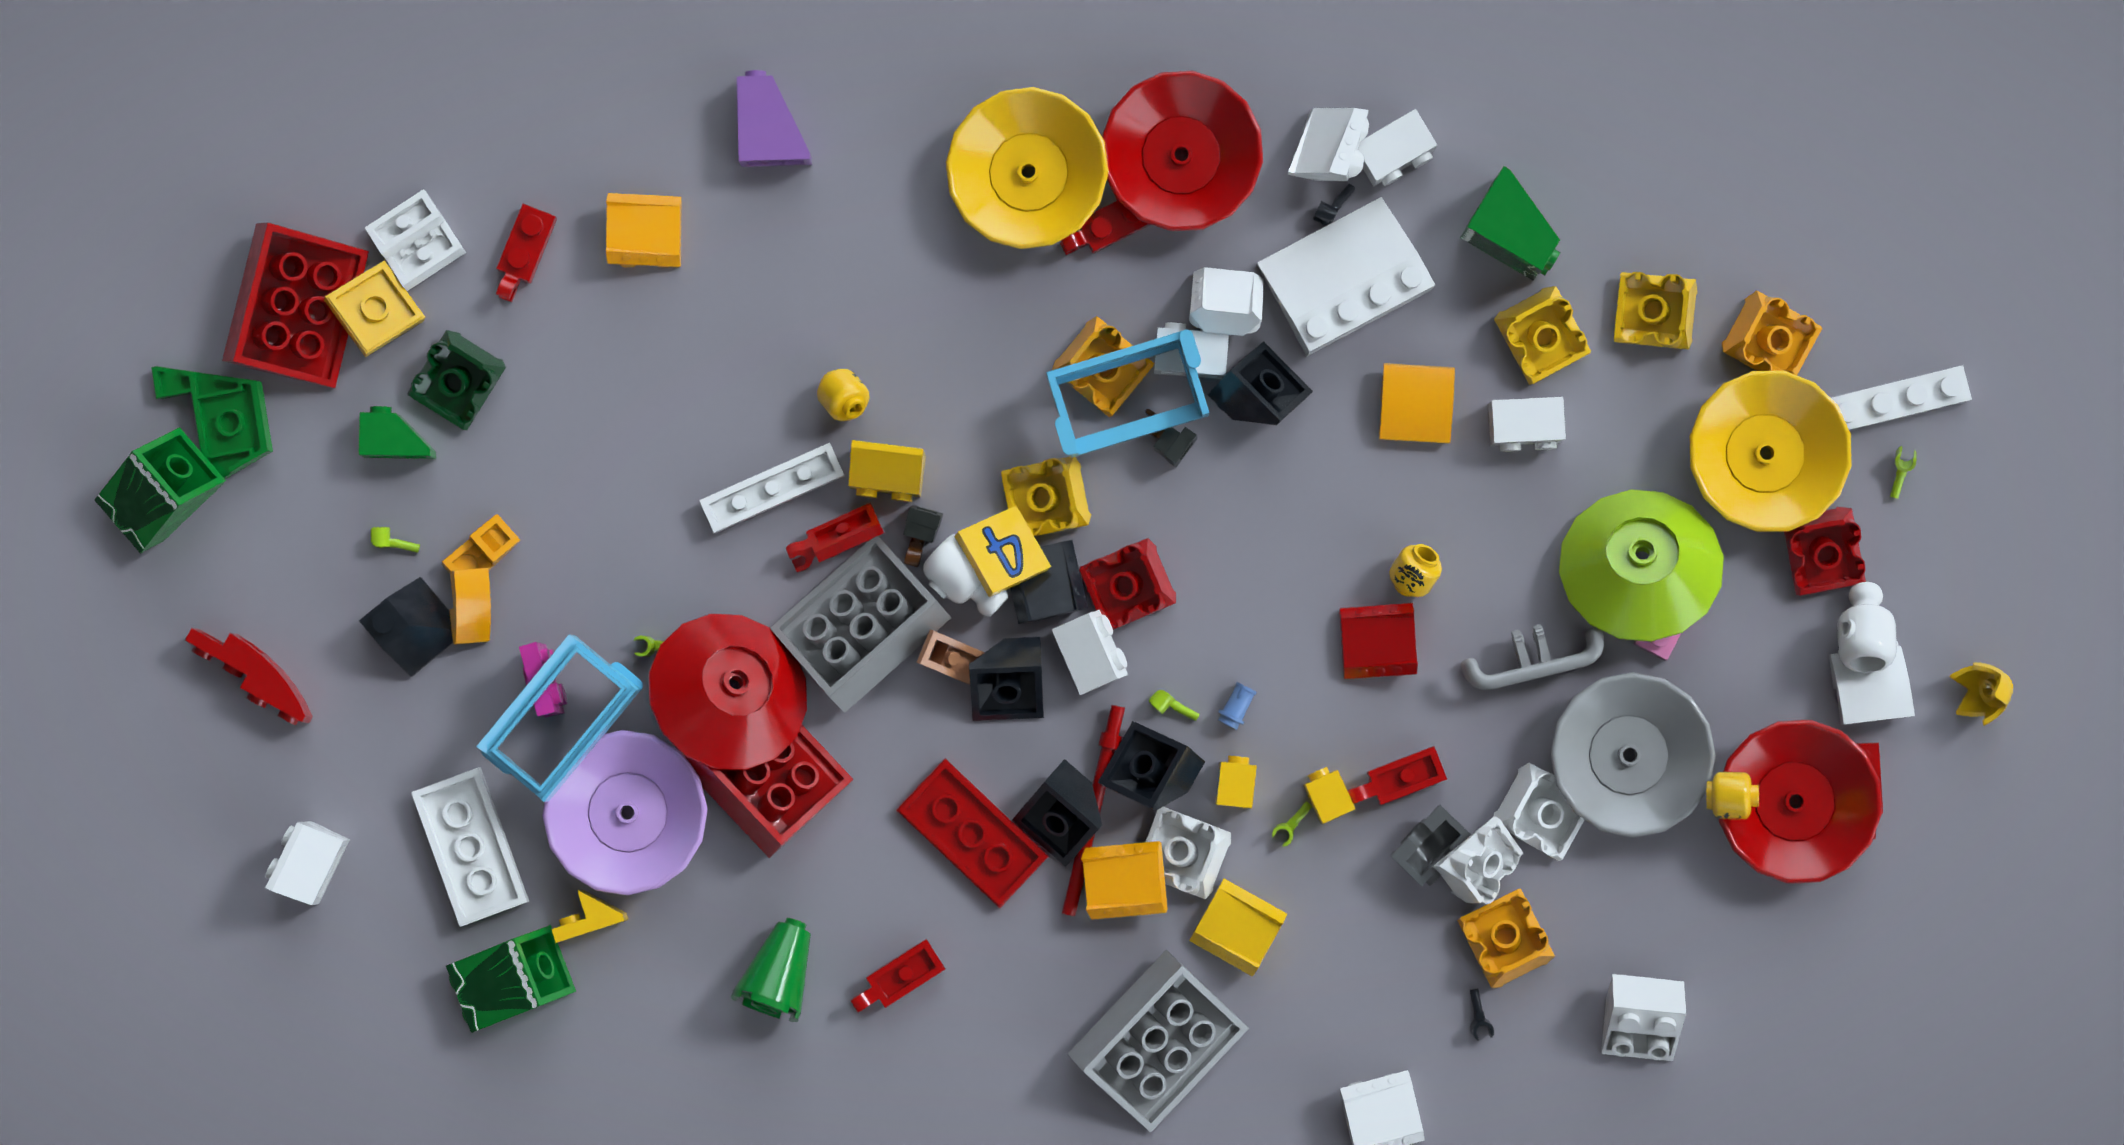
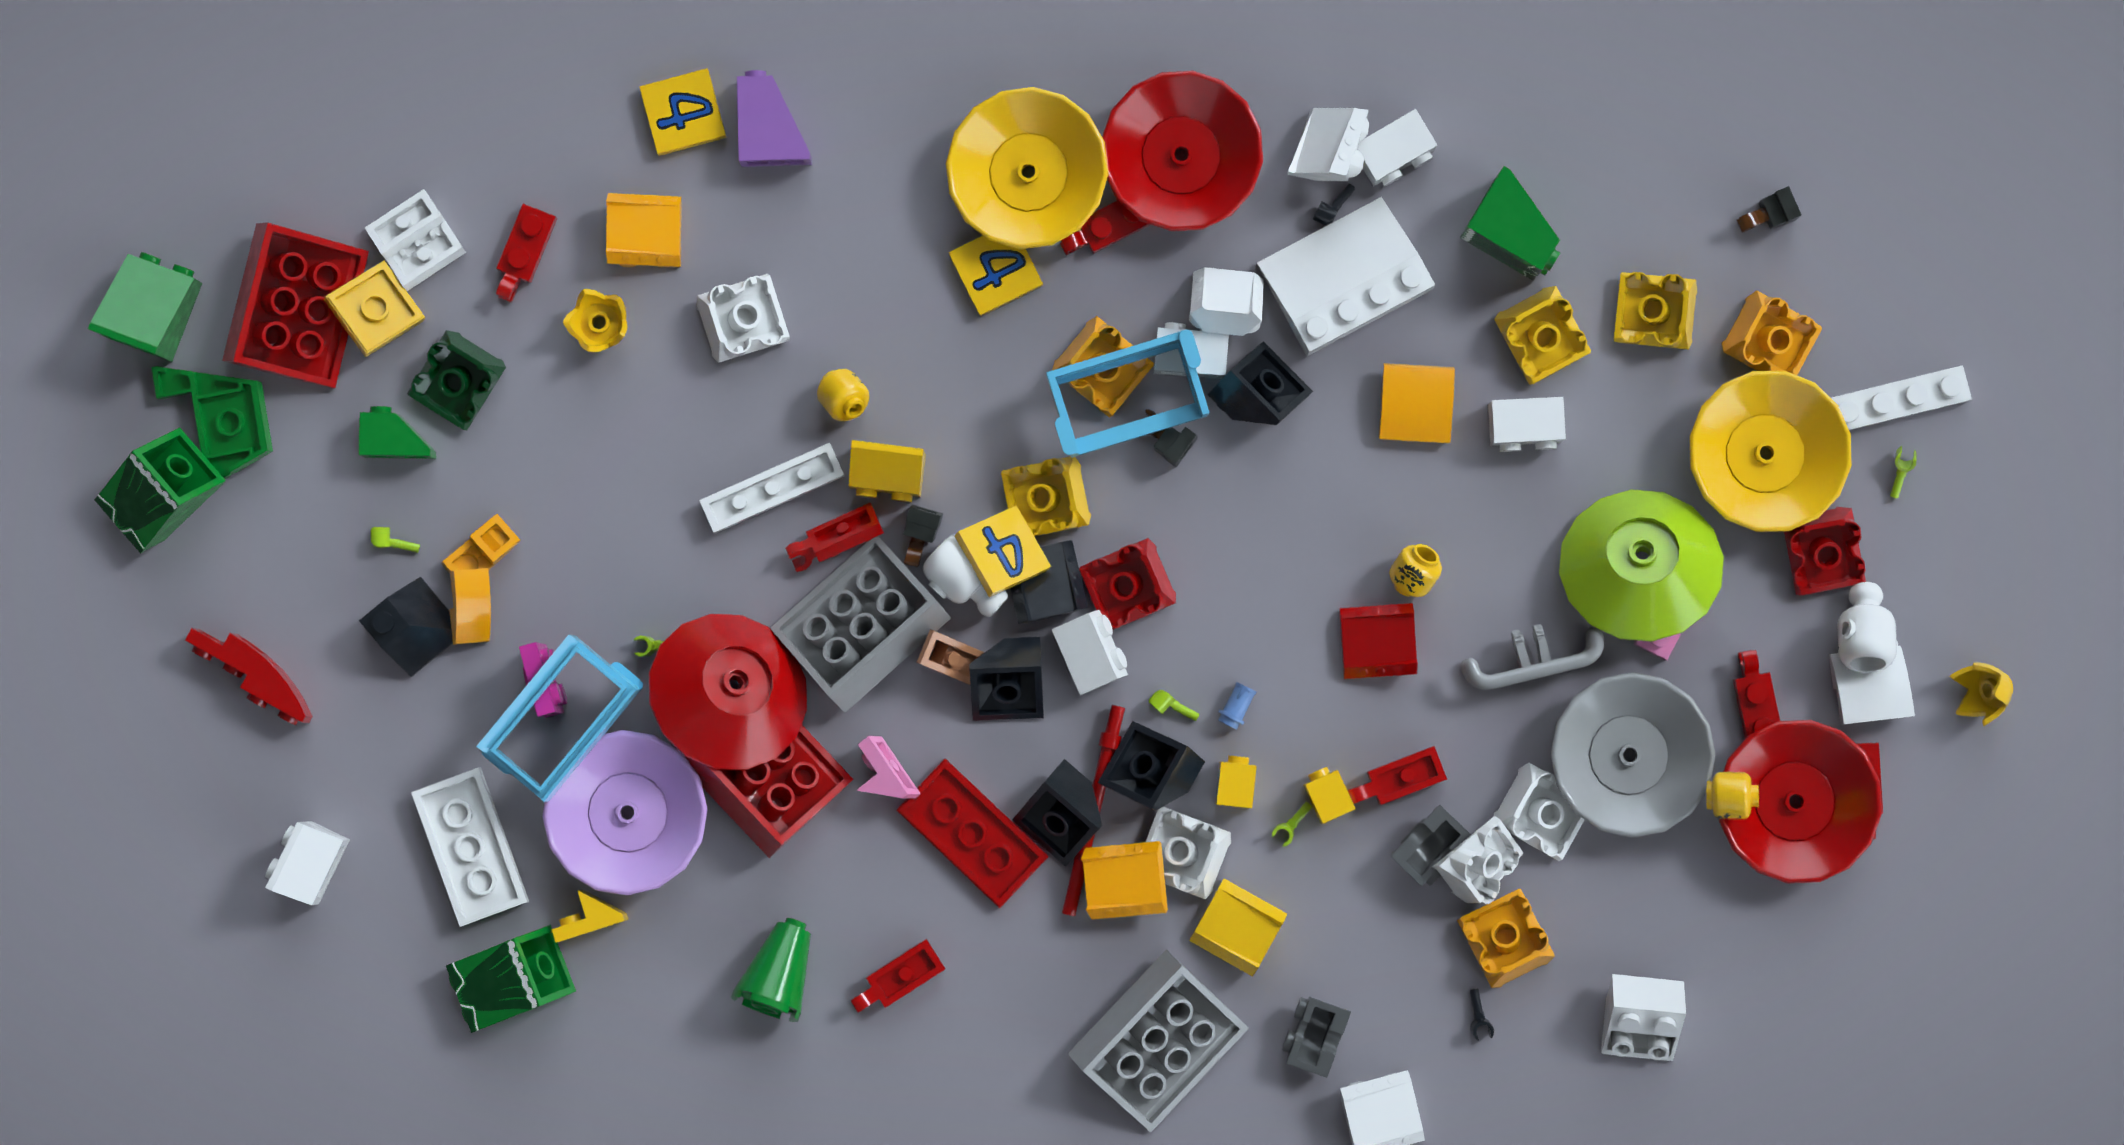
none -> slope [88,252,202,362]
none -> yellow piece [563,289,628,352]
none -> yellow tile [639,68,727,156]
none -> white slope [697,274,790,363]
none -> bright pink slope [857,736,921,798]
none -> yellow tile [948,236,1043,317]
none -> dark grey cylinder [1282,997,1351,1078]
none -> red plate [1733,650,1780,739]
none -> pearl dark grey piece [1737,186,1802,233]

